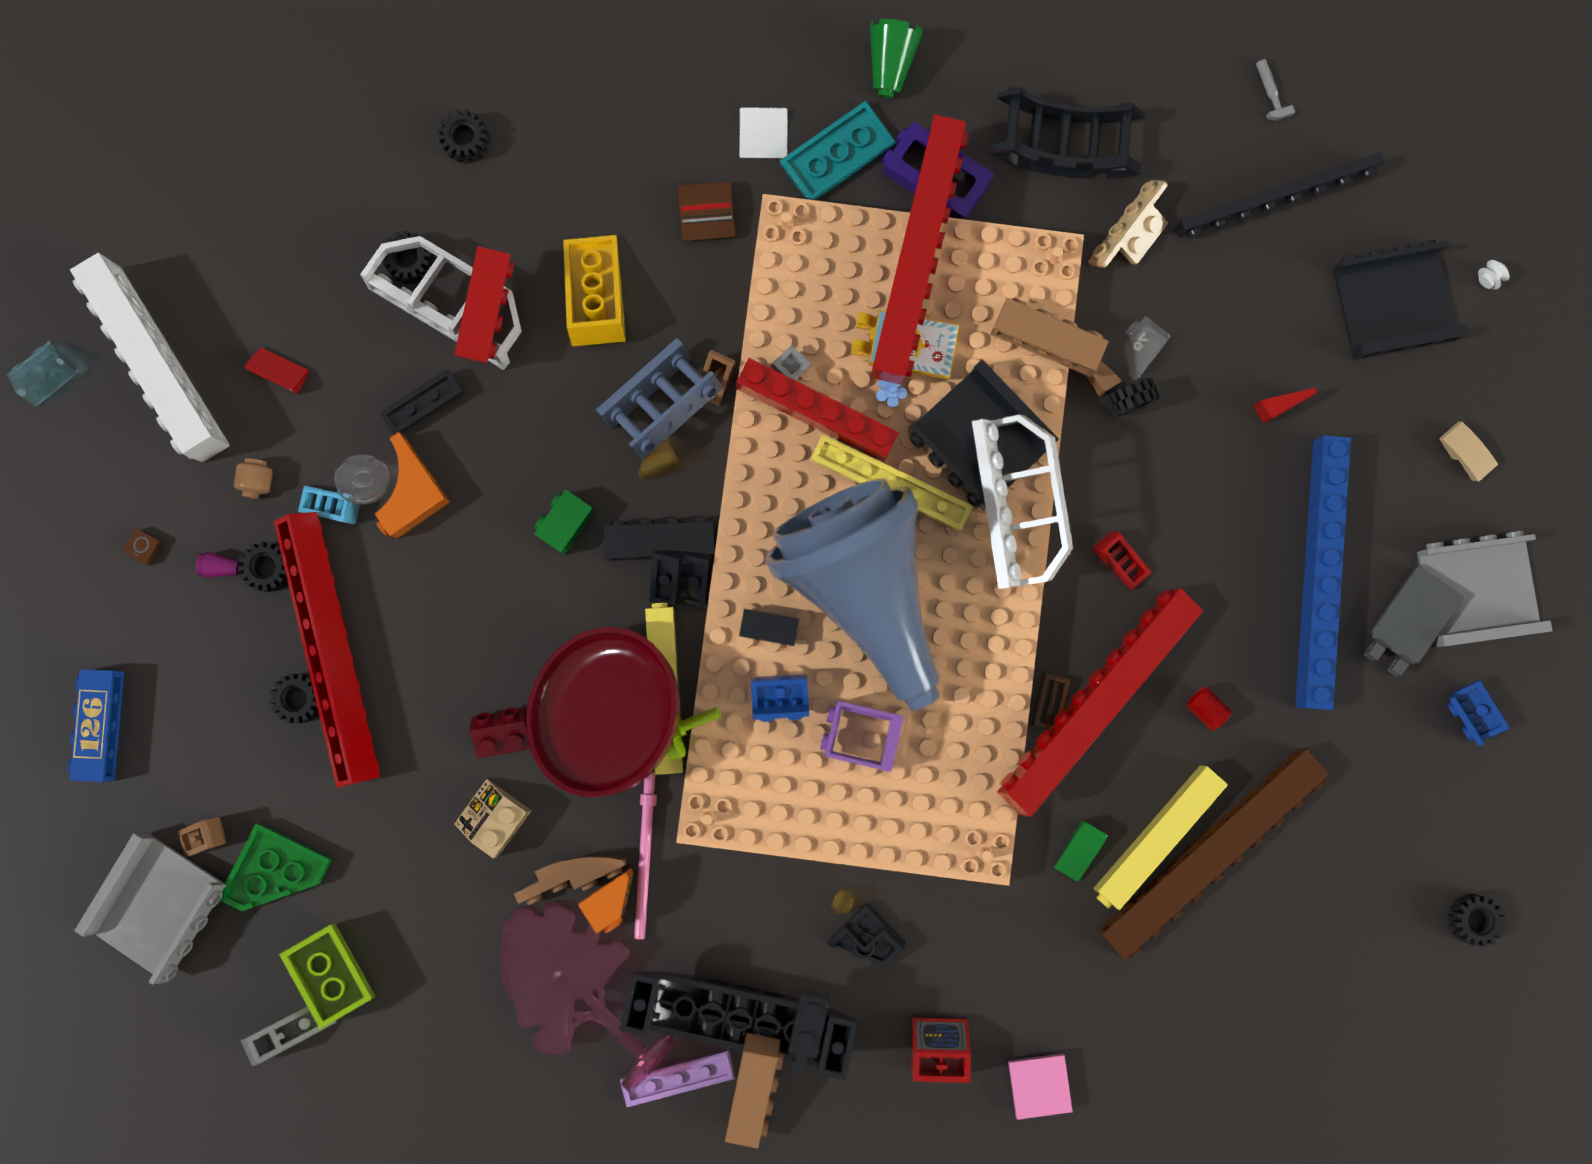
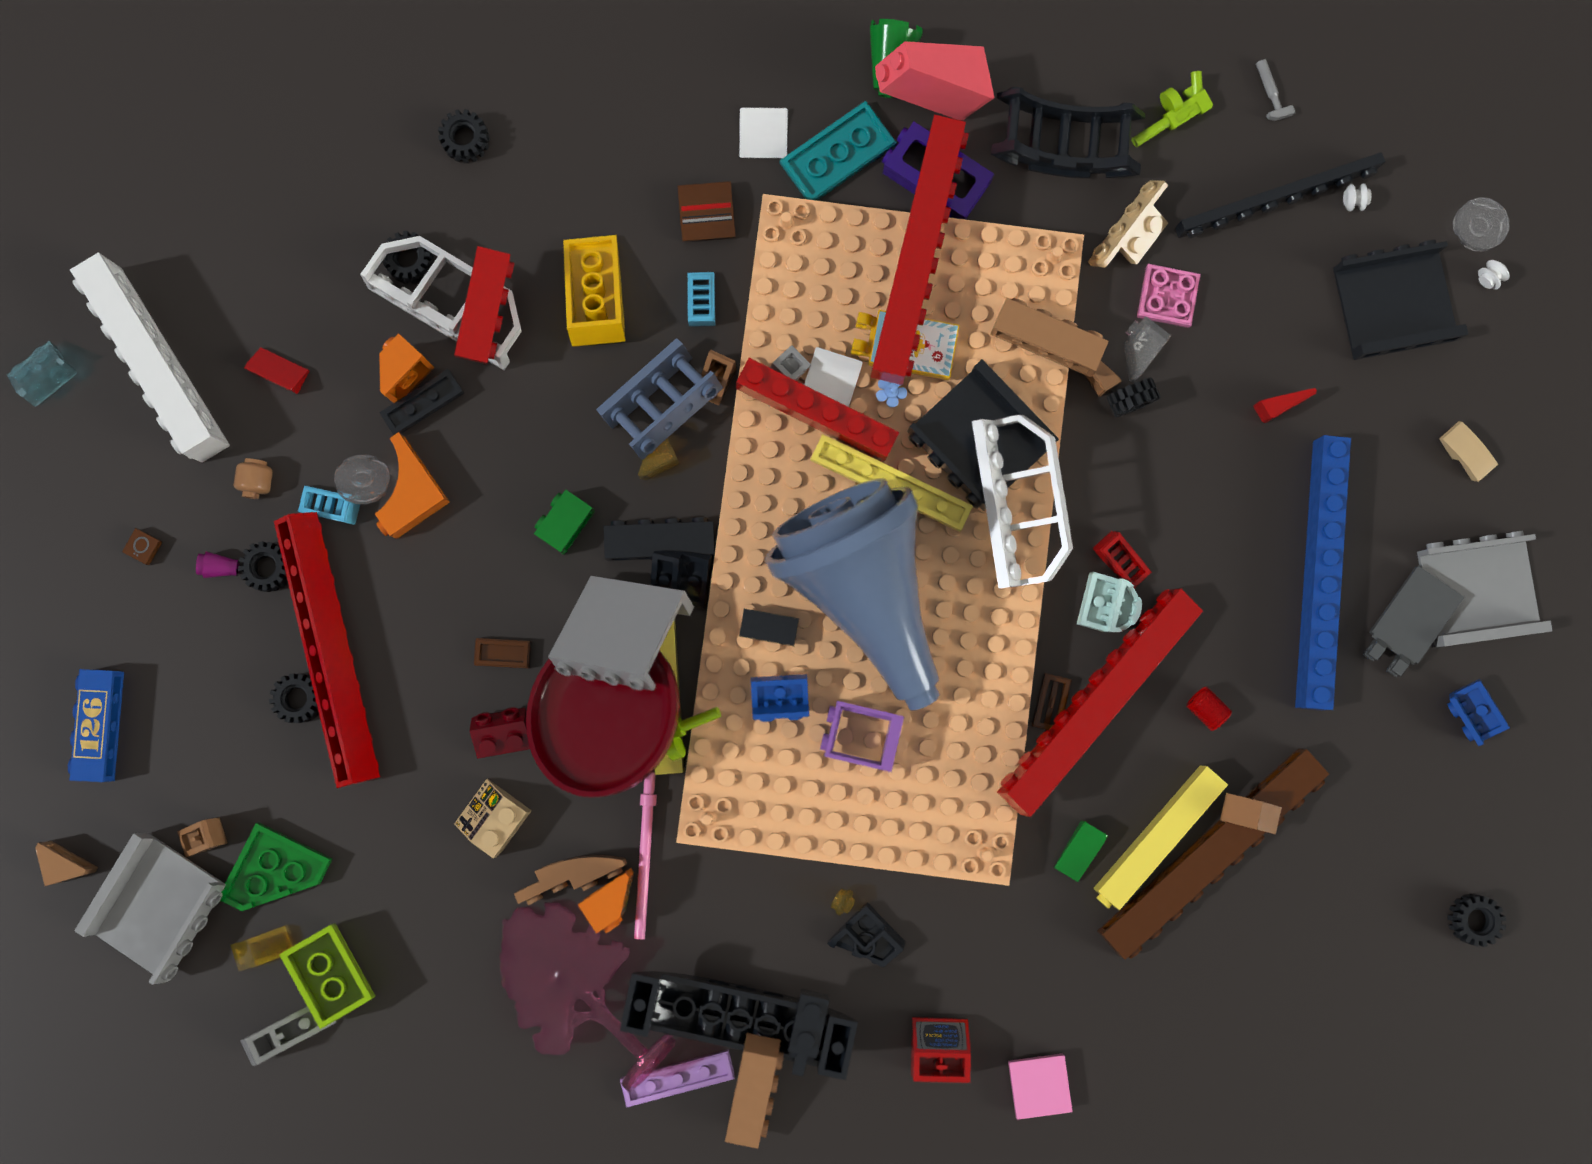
none -> medium nougat slope [35,841,98,886]
none -> clear yellow slope [231,926,292,971]
none -> orange slope [379,333,435,403]
none -> reddish brown tile [474,638,532,669]
none -> light grey panel [548,576,694,691]
none -> medium azure slope [688,272,716,326]
none -> white sticker [804,347,863,407]
none -> coral slope [875,41,995,121]
none -> light aqua slope [1077,572,1142,633]
none -> lime piece [1132,71,1213,147]
none -> bright pink tile [1137,264,1201,328]
none -> medium nougat slope [1220,793,1282,835]
none -> white wheel [1343,184,1371,211]
none -> clear tile [1453,197,1509,252]

